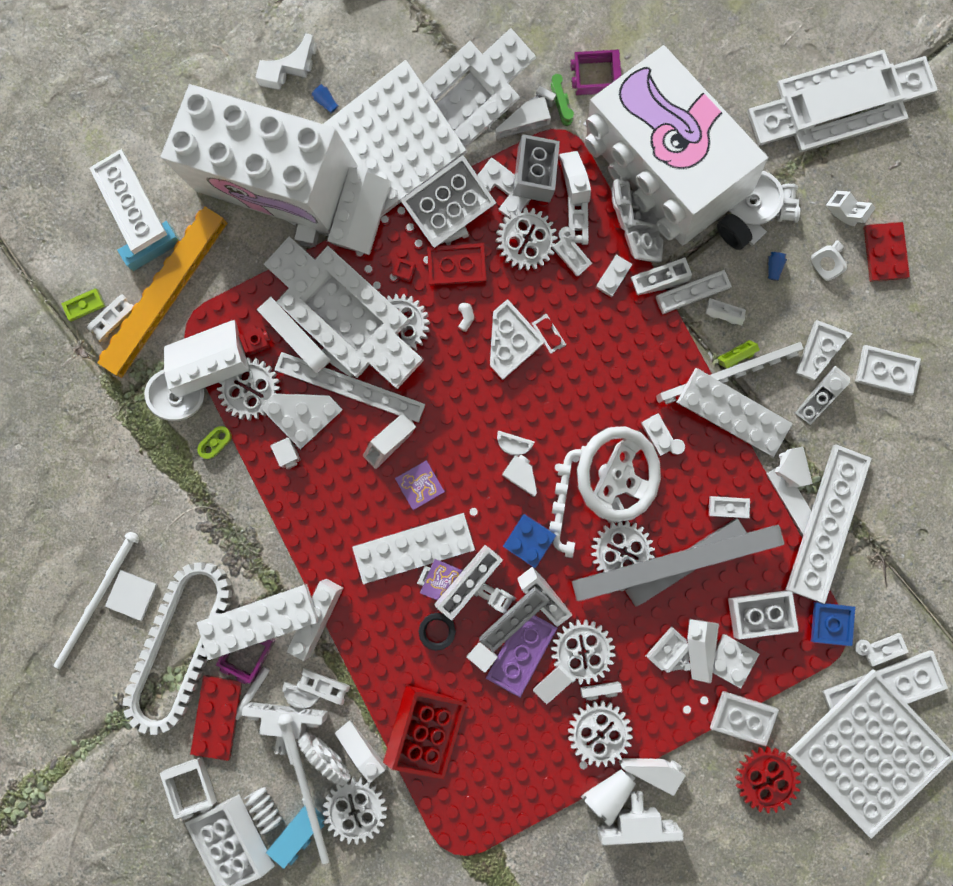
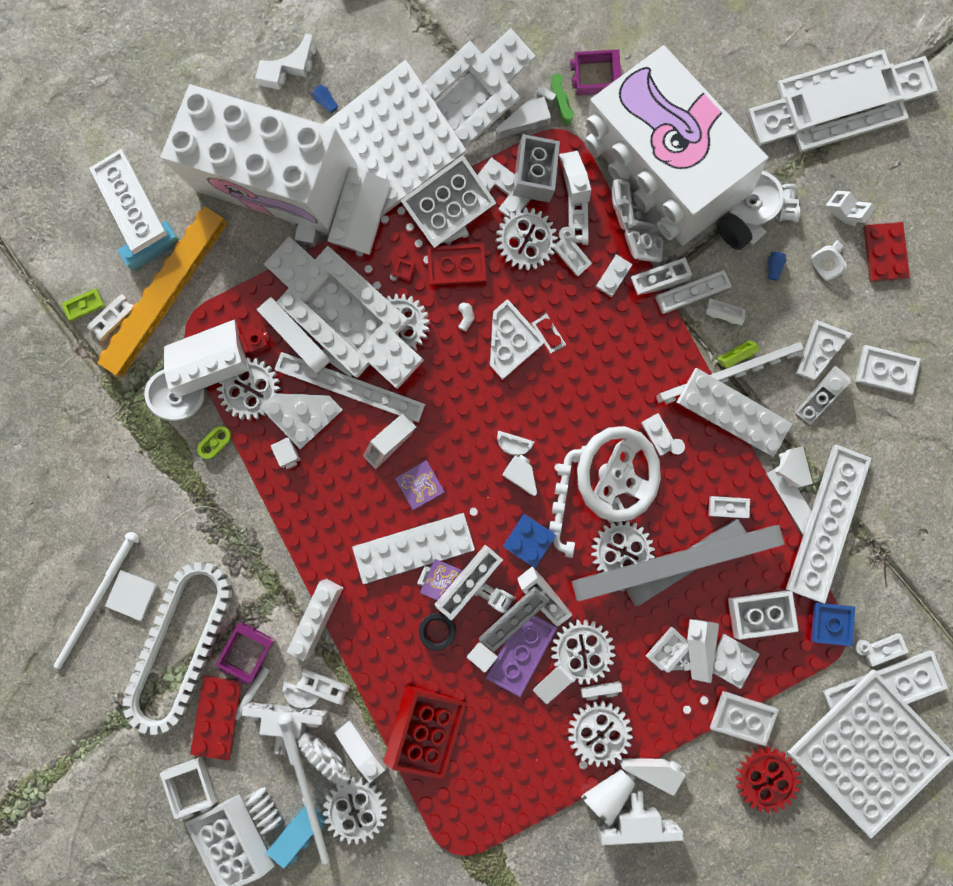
white plate [197,584,319,660] -> none

